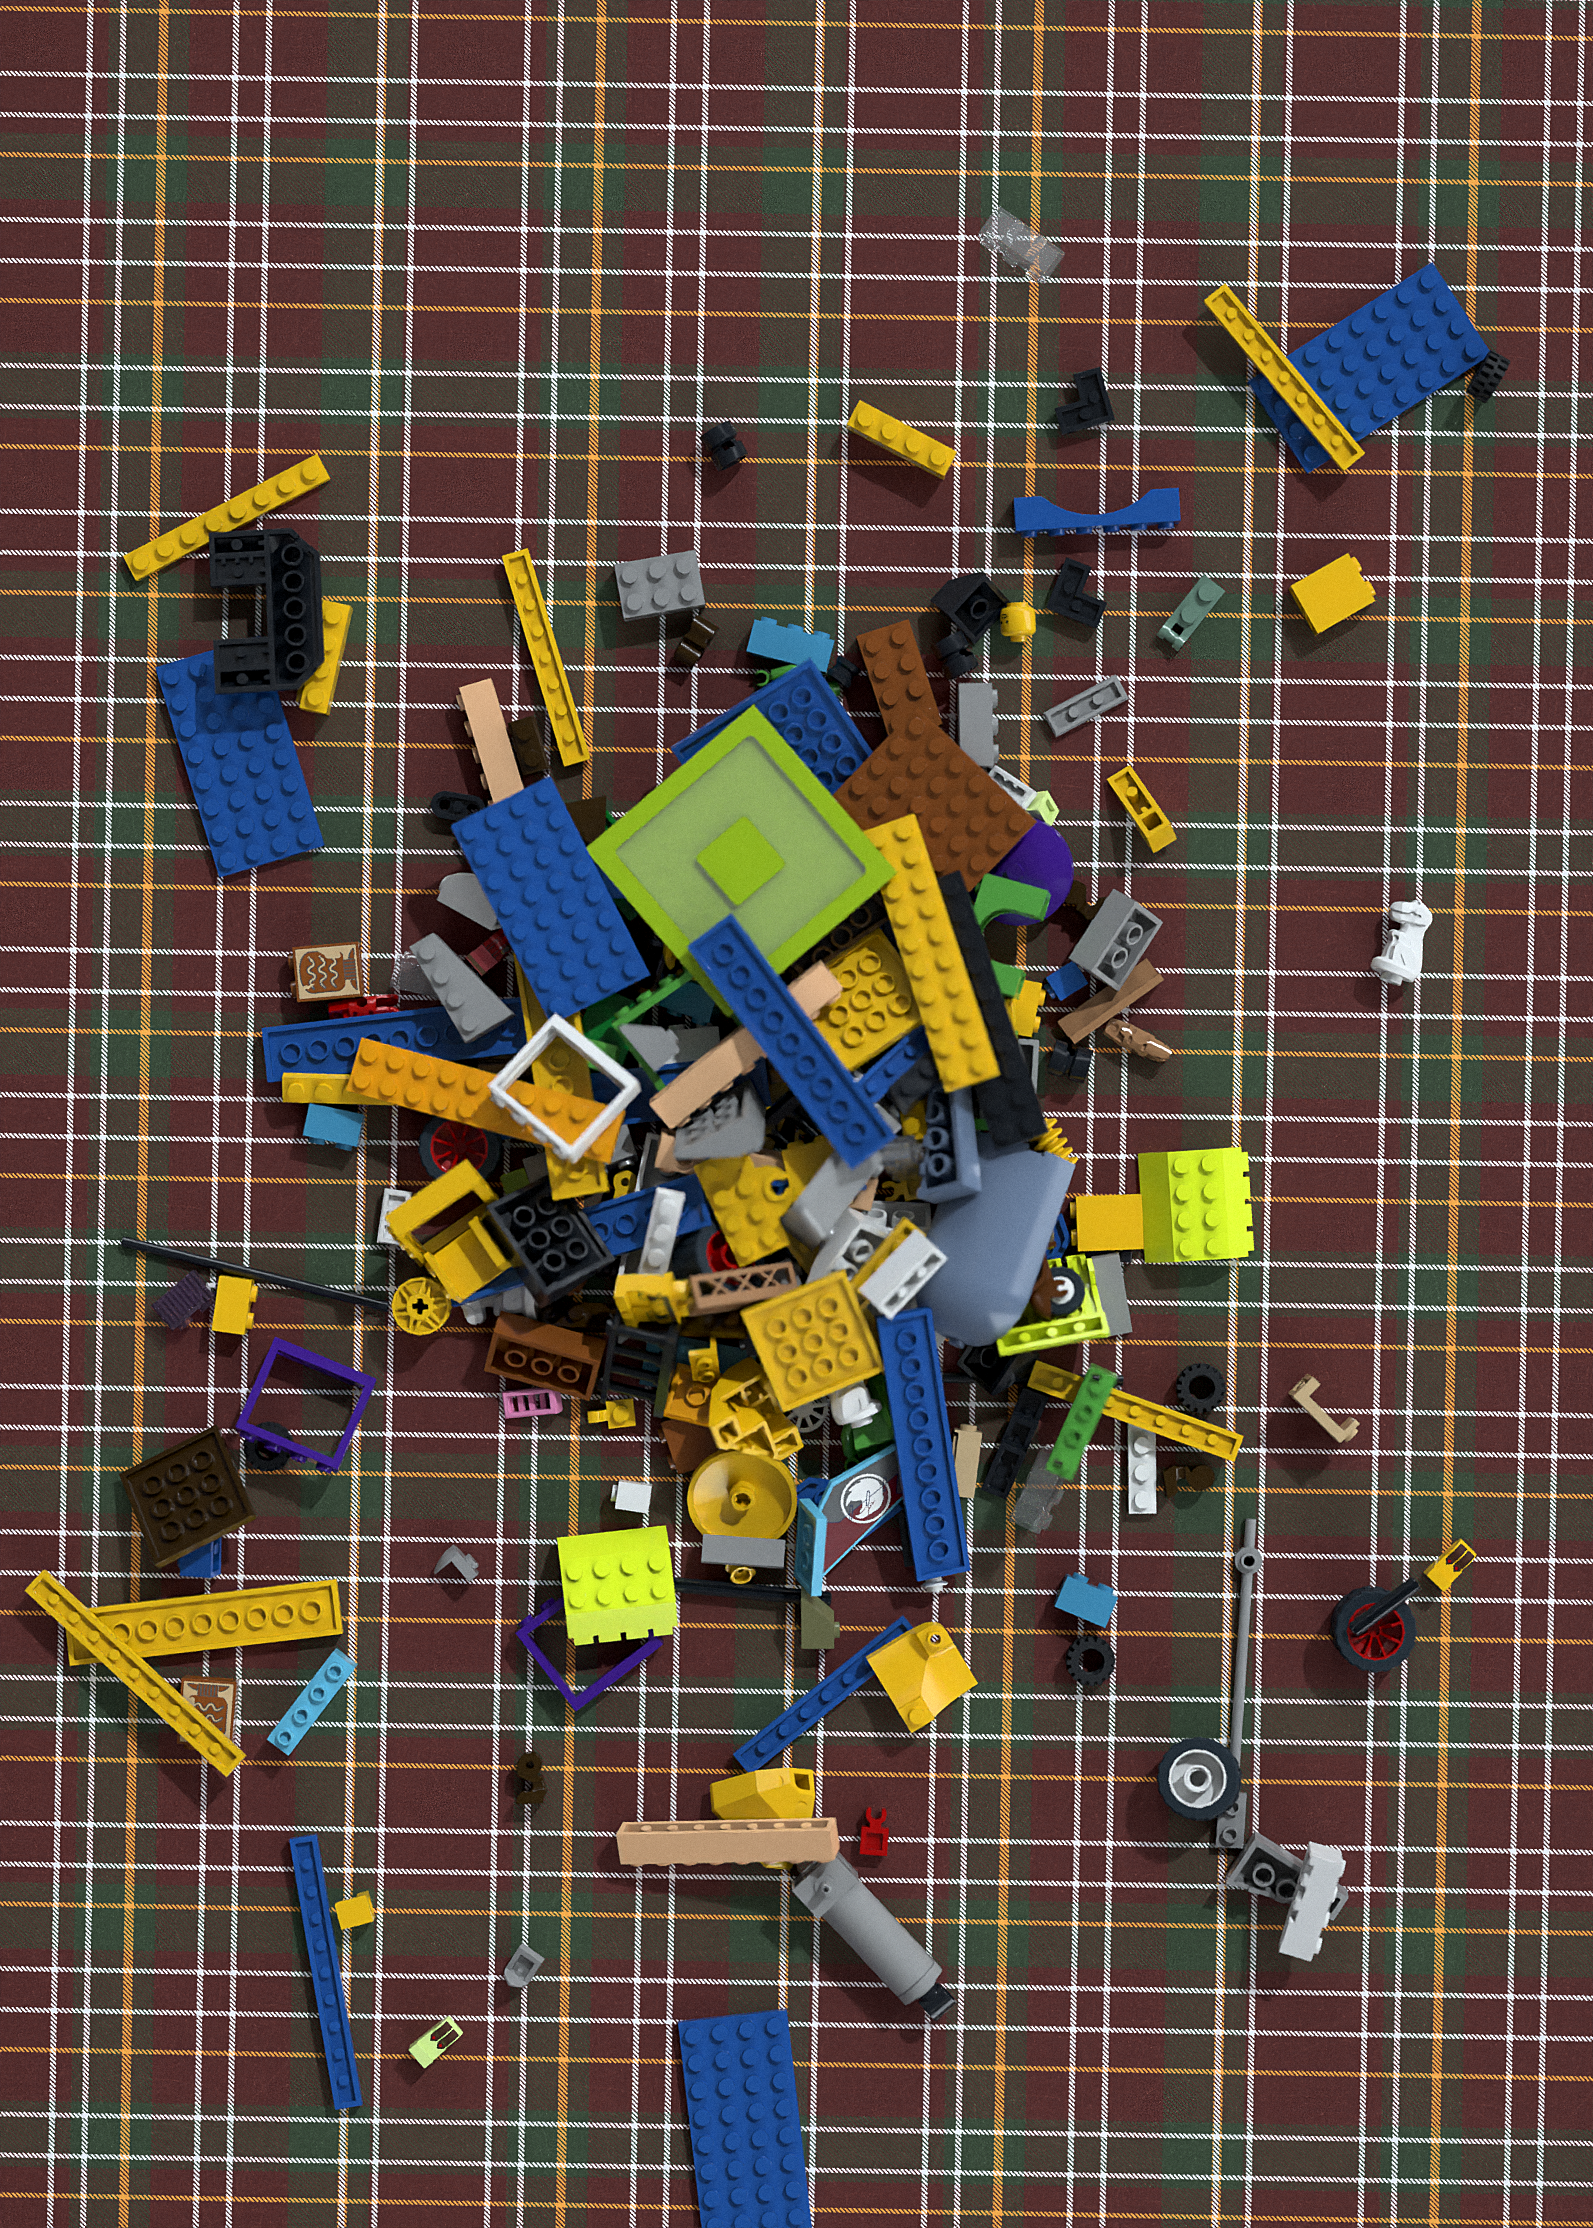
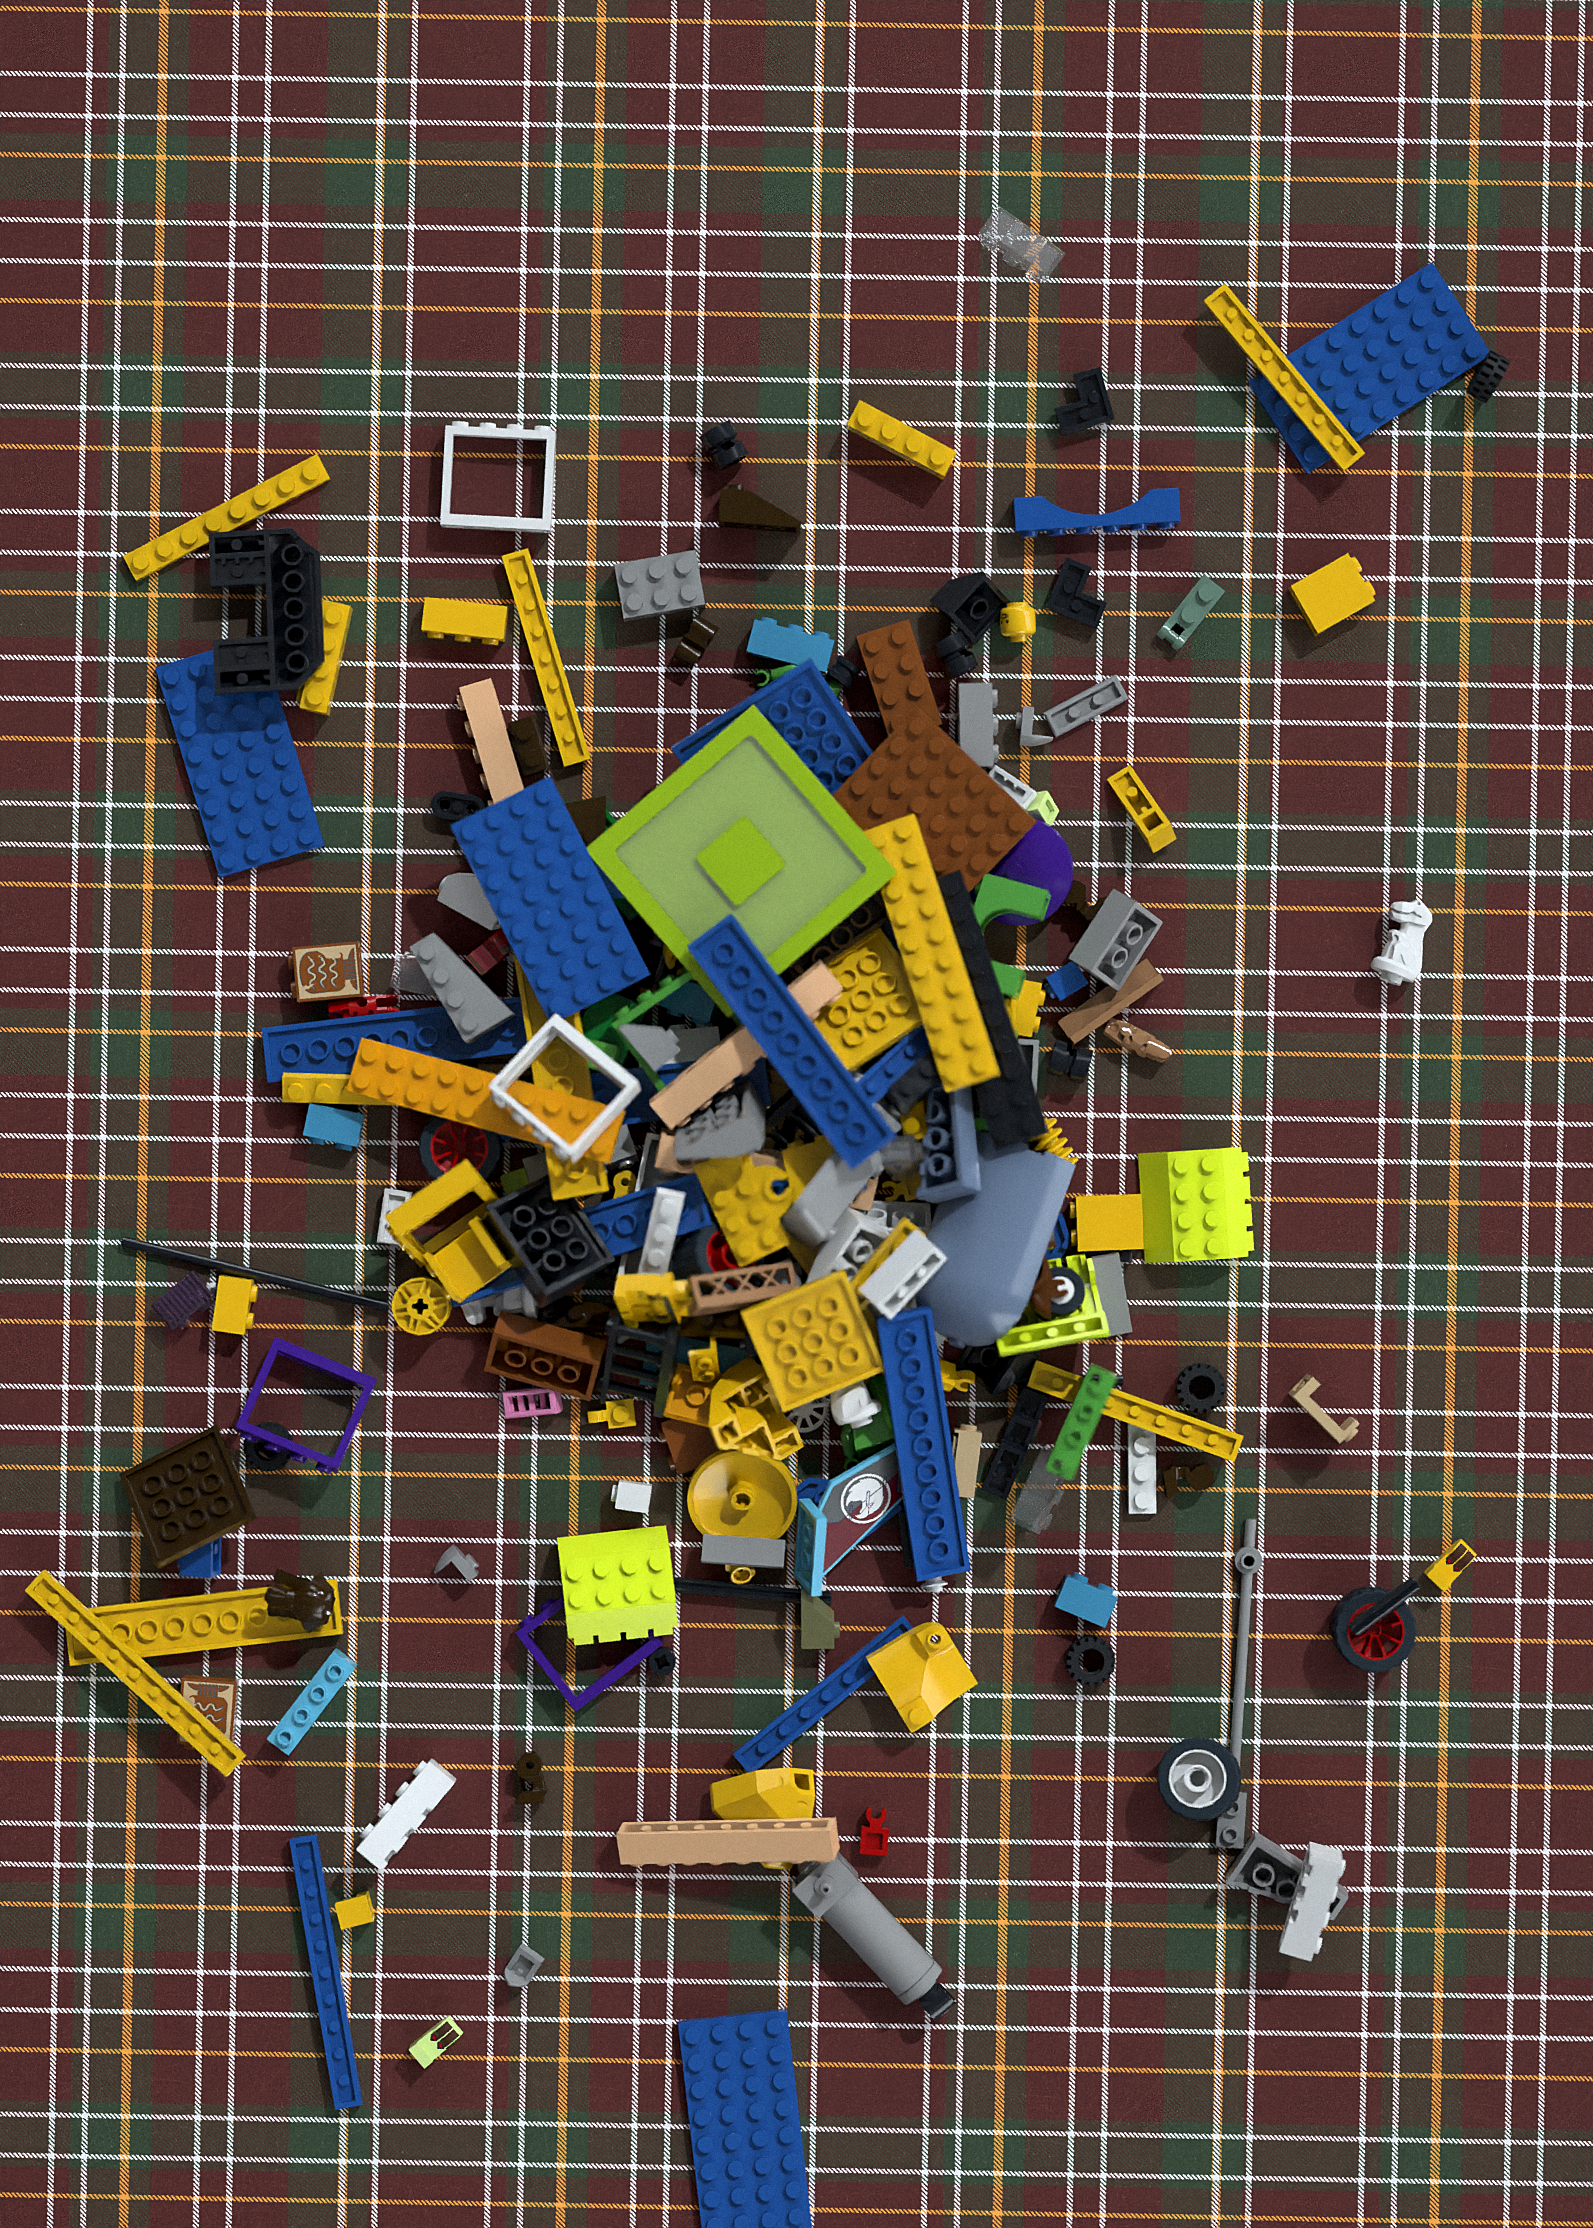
none -> dark brown piece [264,1568,336,1633]
none -> white wedge [356,1758,456,1871]
none -> yellow brick [421,597,509,646]
none -> white window [440,421,557,533]
none -> black wheel [648,1646,676,1676]
none -> dark brown slope [718,484,802,534]
none -> yellow plate [939,1358,975,1392]
none -> light grey plate [1015,706,1053,746]

